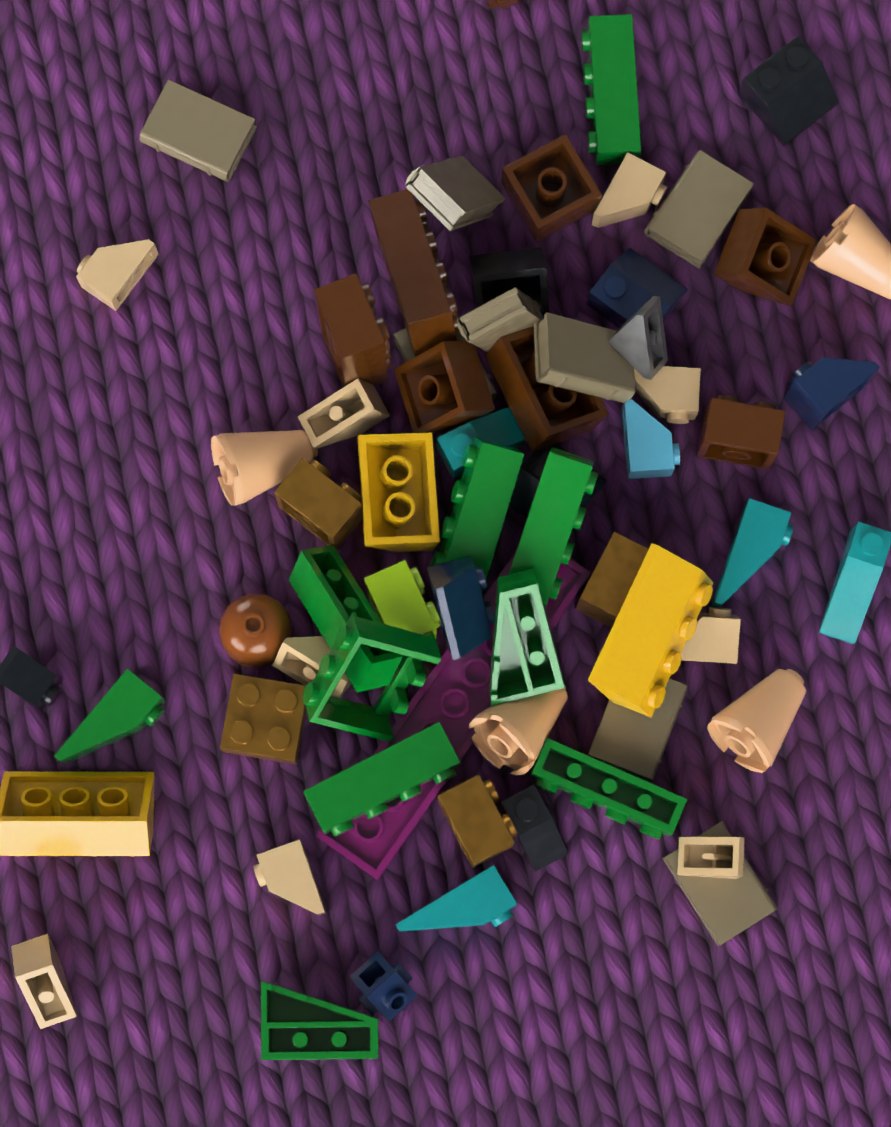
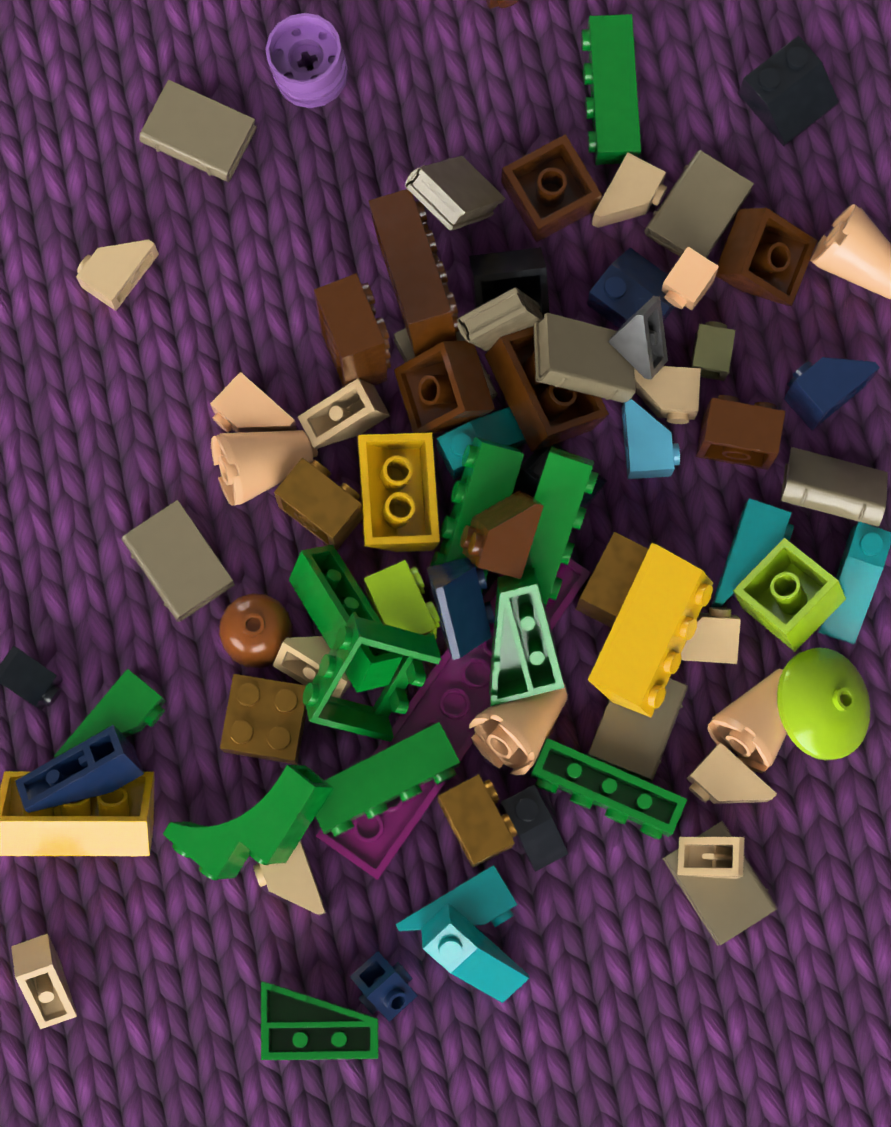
none -> dark blue slope [15,725,144,813]
none -> dark tan piece [121,500,235,622]
none -> green arch [163,765,333,880]
none -> light nougat slope [210,372,297,433]
none -> medium lavender wheel [266,13,348,108]
none -> teal slope [421,903,530,1003]
none -> reddish brown slope [460,491,544,579]
none -> light nougat slope [661,247,719,311]
none -> tan slope [686,742,777,804]
none -> olive brick [690,321,736,381]
none -> lime brick [733,538,846,652]
none -> lime dish [777,648,870,760]
none -> dark tan piece [781,447,888,527]

